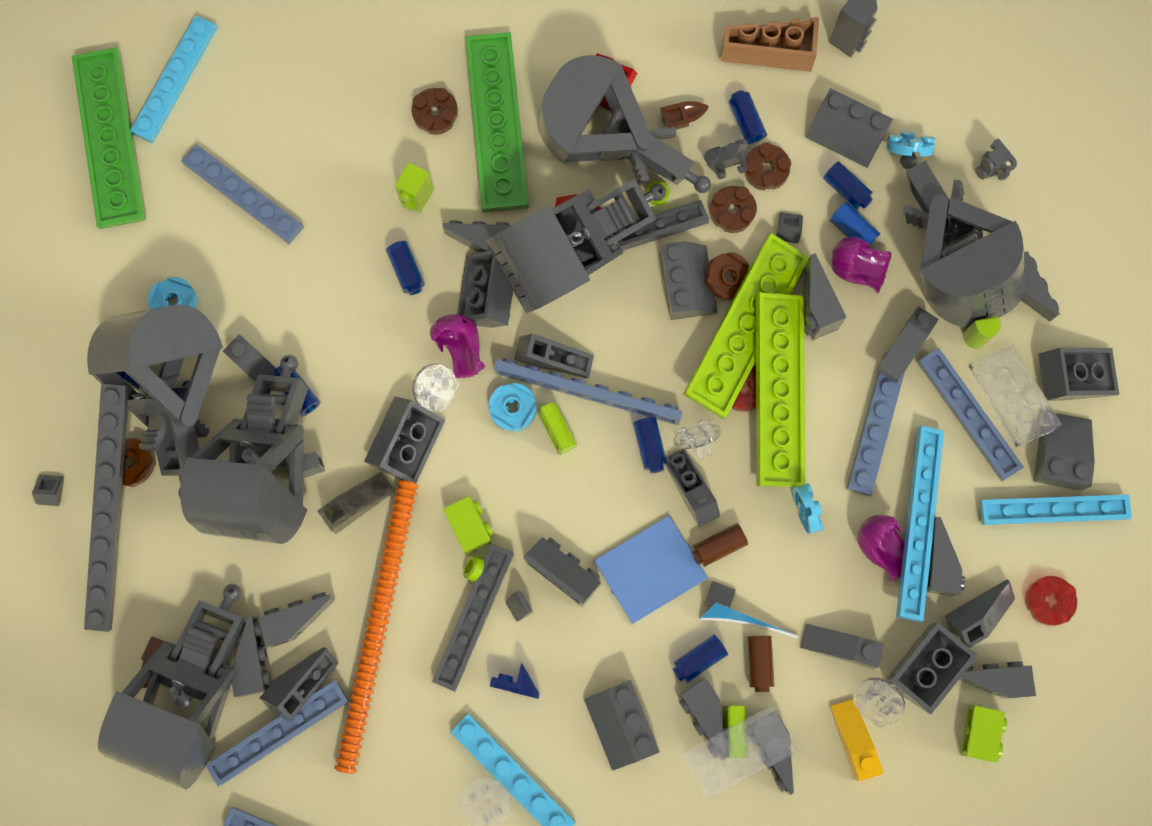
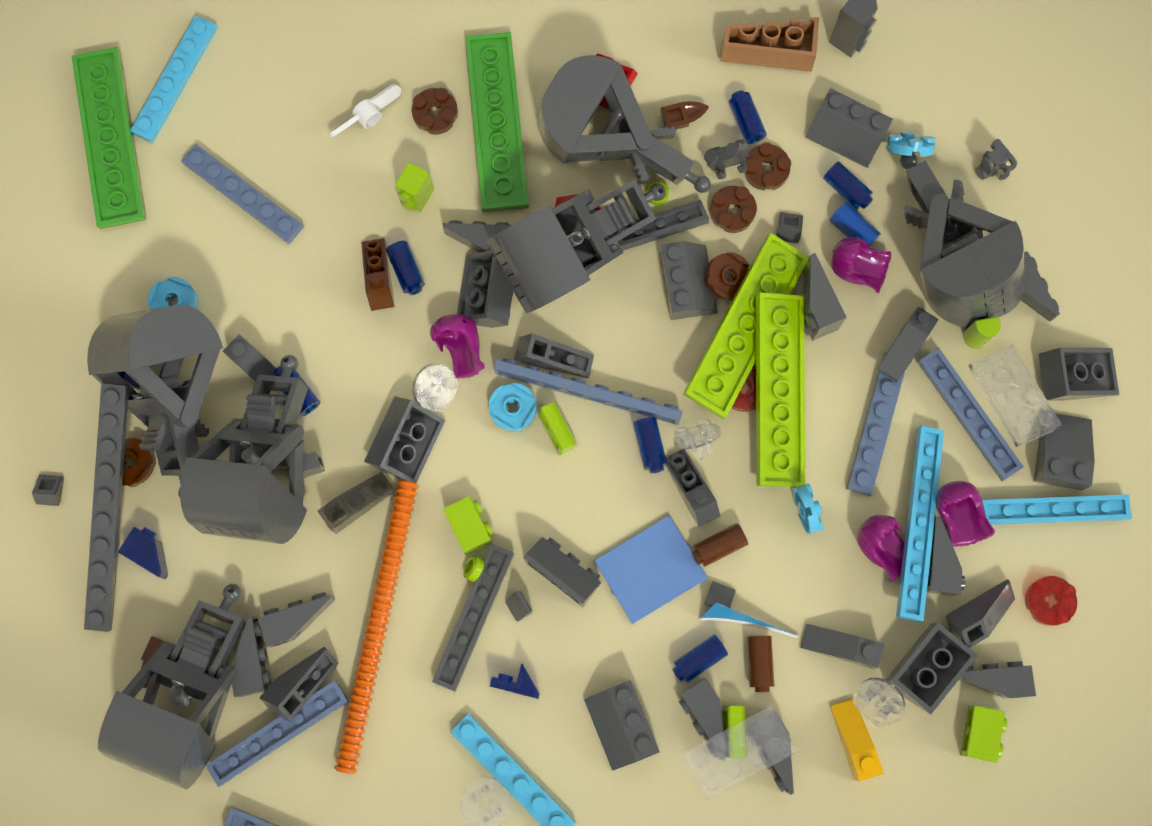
none -> clear blue slope [118,526,168,579]
none -> white piece [328,84,401,138]
none -> reddish brown slope [361,238,395,311]
none -> magenta piece [937,481,995,547]

